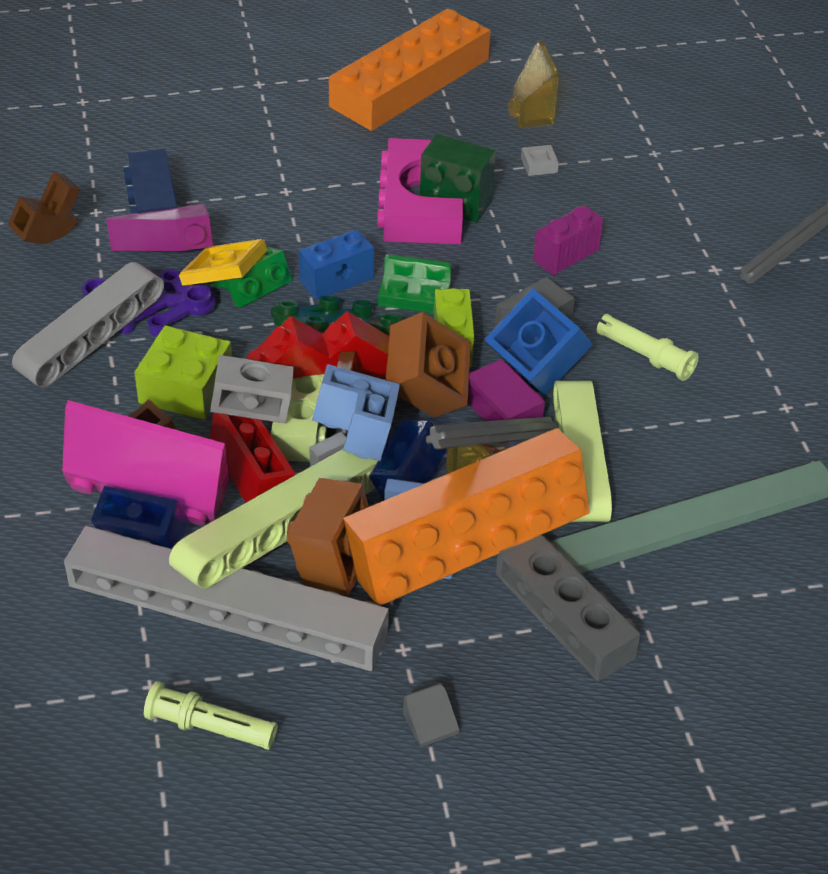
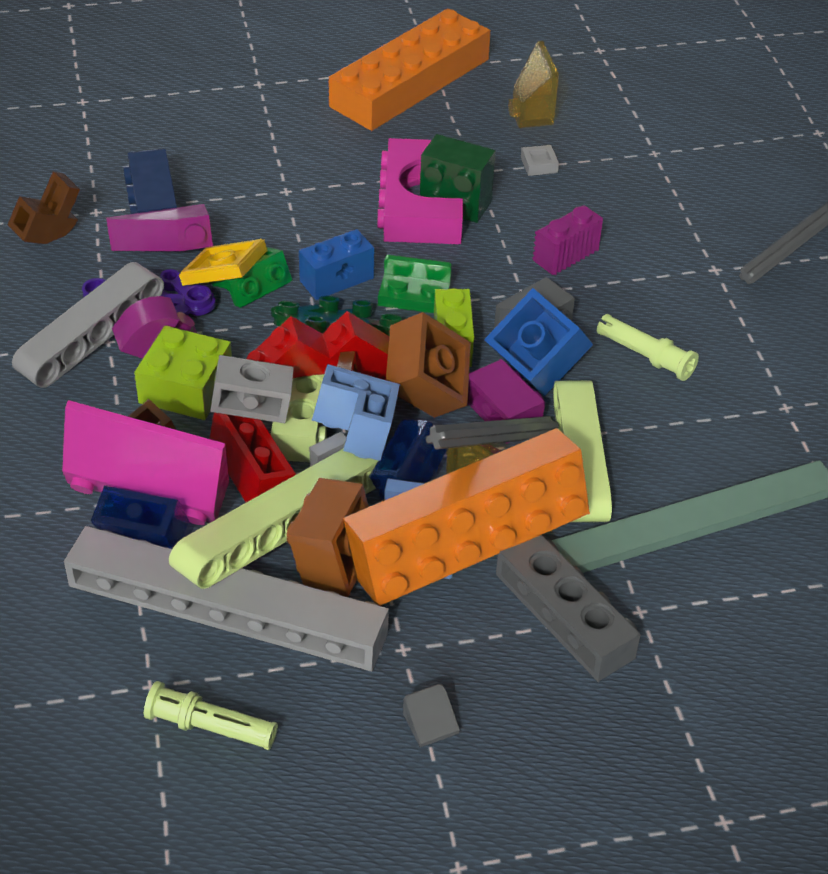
none -> magenta brick [112,296,197,359]

